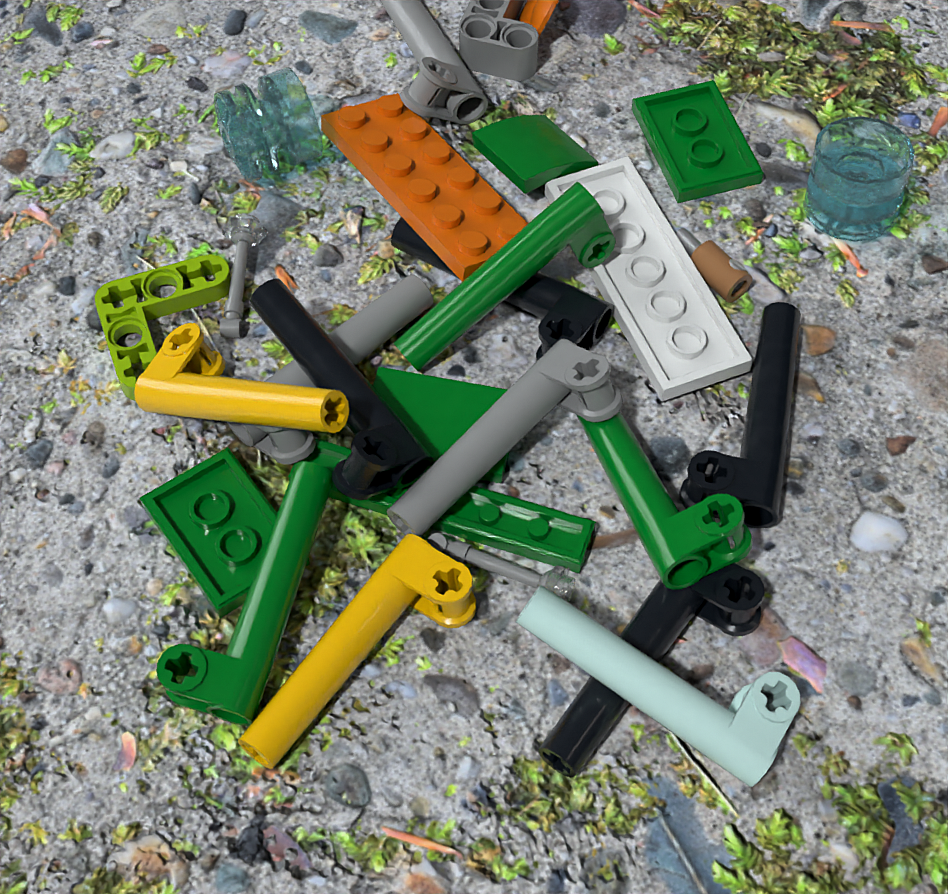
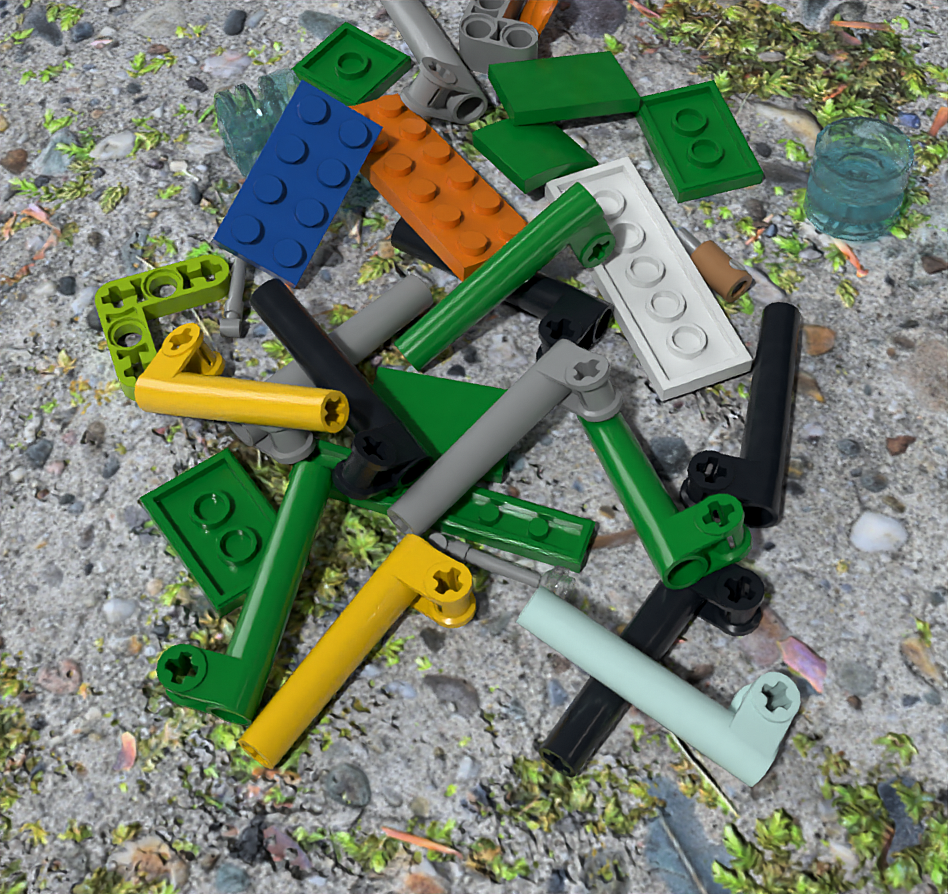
none -> blue plate [211,80,383,289]
none -> green tile [291,21,412,106]
none -> green tile [488,51,641,126]

